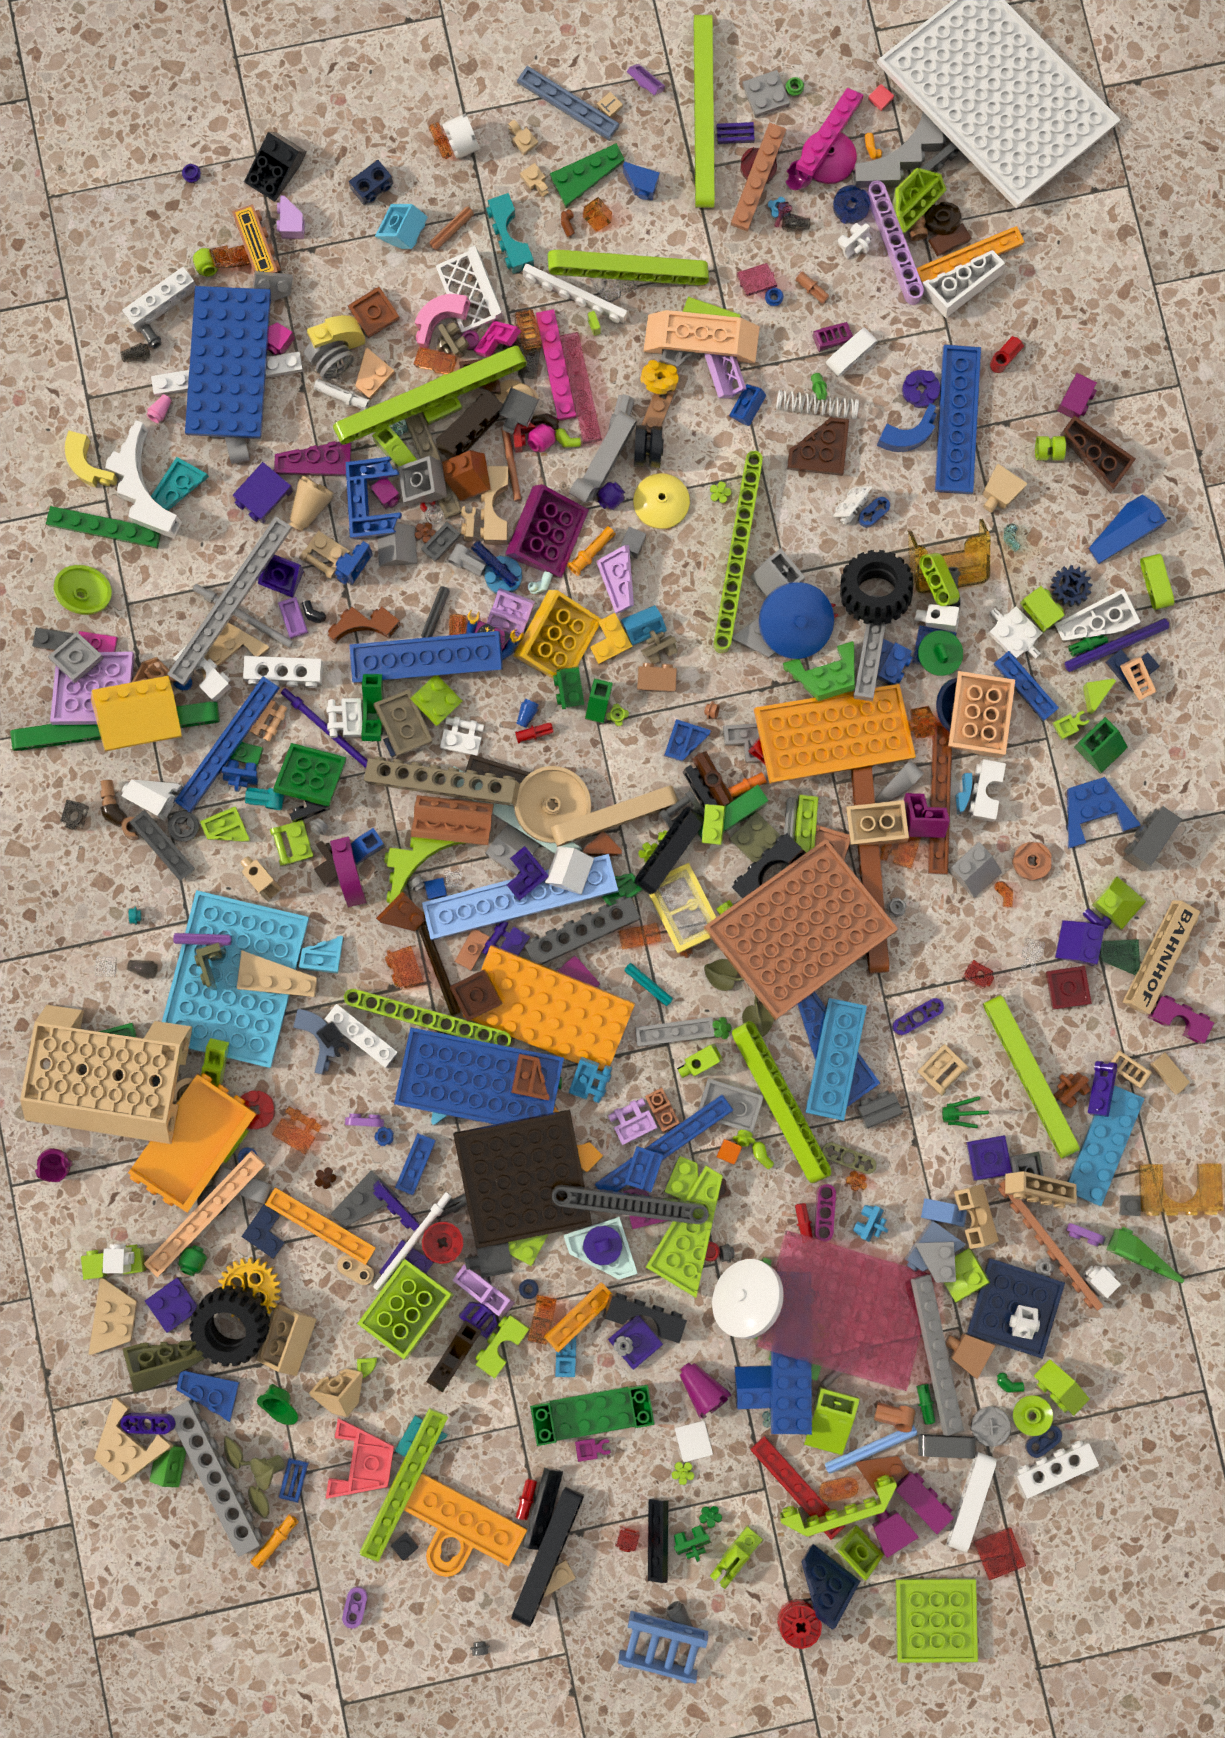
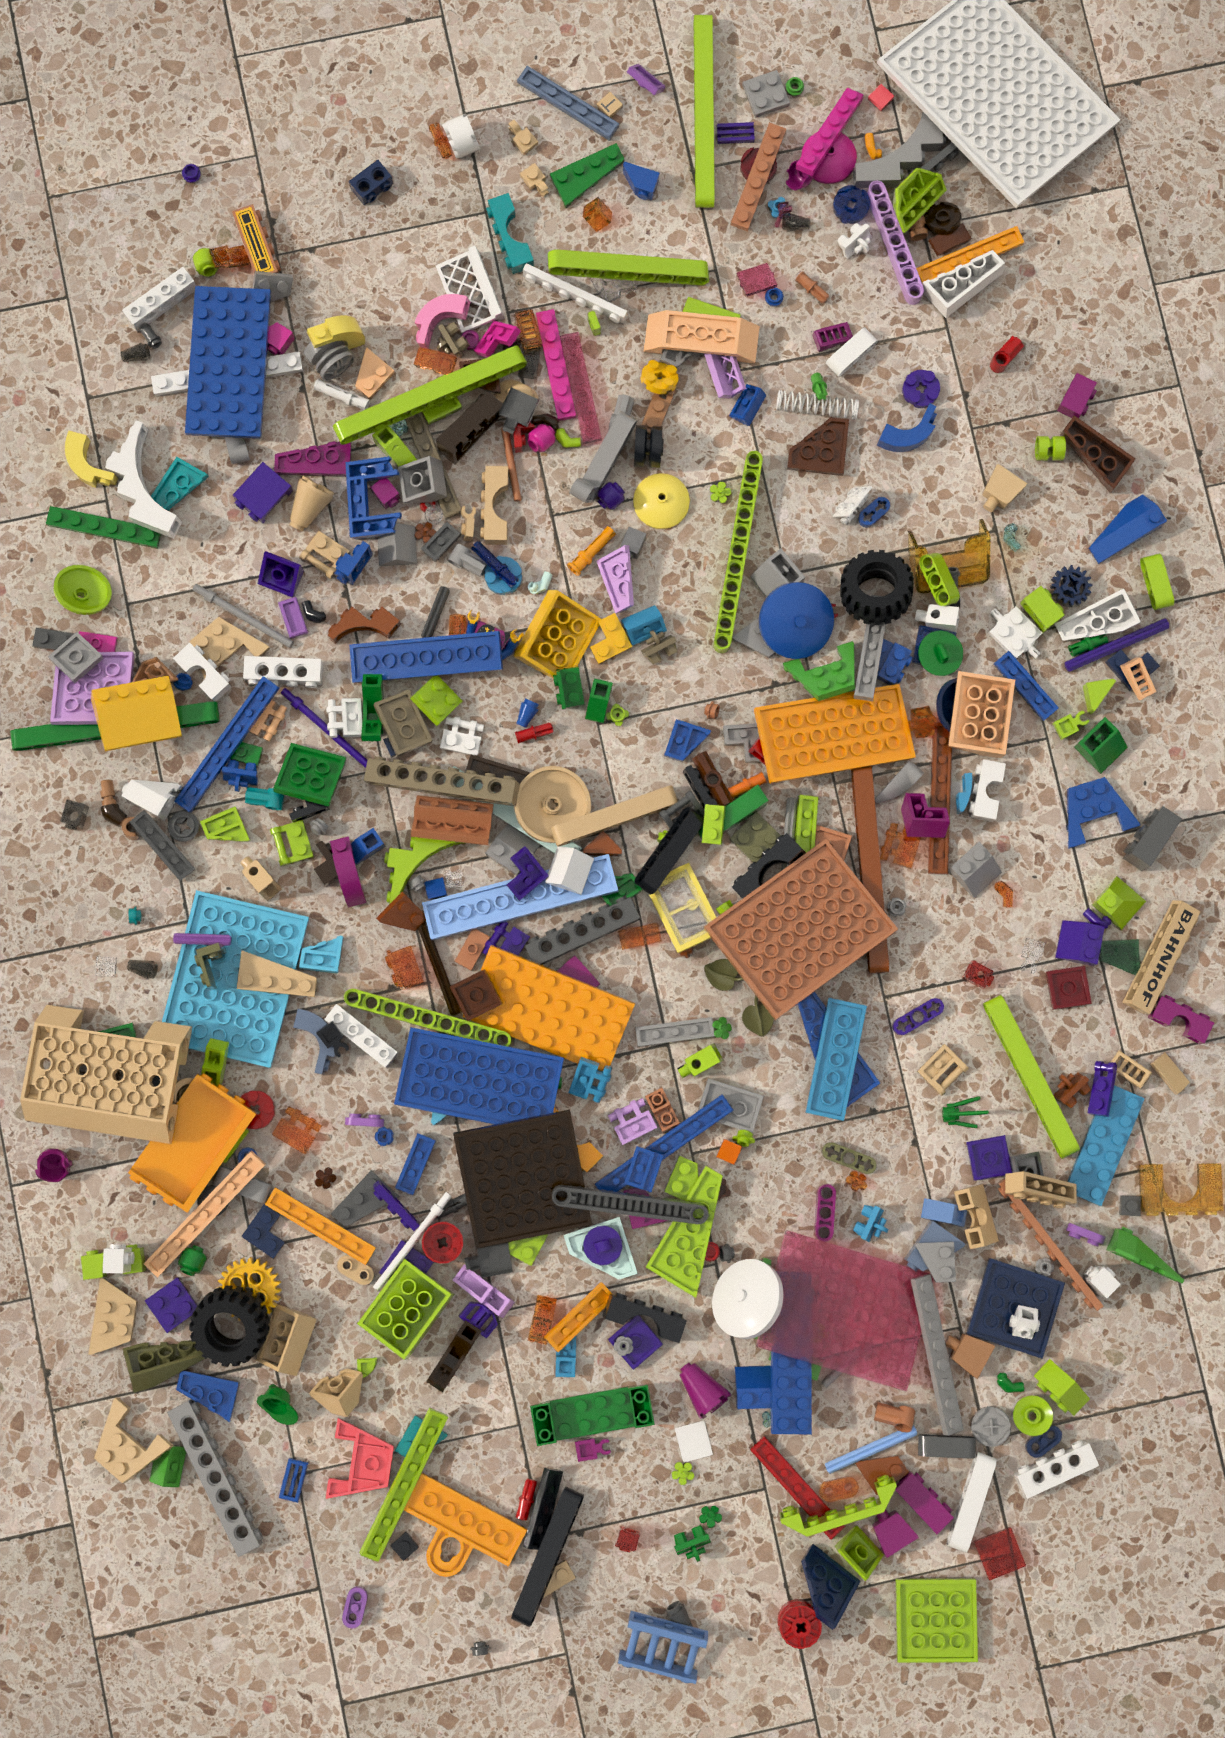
dark purple beam [121,1413,176,1434] -> none
bright pink cone [146,394,172,423] -> none
light grey plate [167,516,292,686] -> none
olive plant [224,1435,285,1519] -> none
black slope [244,132,307,202] -> none
light orange pin [250,1514,299,1570] -> none
lavender slope [277,196,305,239] -> none
dark orange plate [348,286,400,338] -> none
medium azure slope [375,204,428,249] -> none
nougat axle [430,206,474,250] -> none
dark orange slope [442,450,491,501] -> none
lime arch [475,1314,530,1379] -> none
lavender slope [486,588,535,640] -> none
magenta slope [505,484,589,578] -> none
dark orange wing [511,1054,549,1101] -> none
dark blue plate [519,1279,539,1299] -> none
dark orange arm [561,209,575,237] -> none
teal axle [624,963,673,1006] -> none
medium nougat brick [637,663,677,692] -> none
lime plant [638,842,658,863] -> none
black plate [648,1498,669,1583] -> none
lime plate [710,1526,763,1589] -> none
lime beam [732,1021,831,1184] -> none
lime arm [752,1142,774,1169] -> none
red axle [795,1203,814,1243] -> none
lime slope [804,1386,860,1455] -> none
tan slope [846,800,909,845] -> none
dark grey brick [857,1090,903,1129] -> none
green axle [916,1384,935,1425] -> none
blue plate [935,345,981,494] -> none
lime plate [944,1248,990,1303] -> none
nougat plate [1012,842,1052,881] -> none

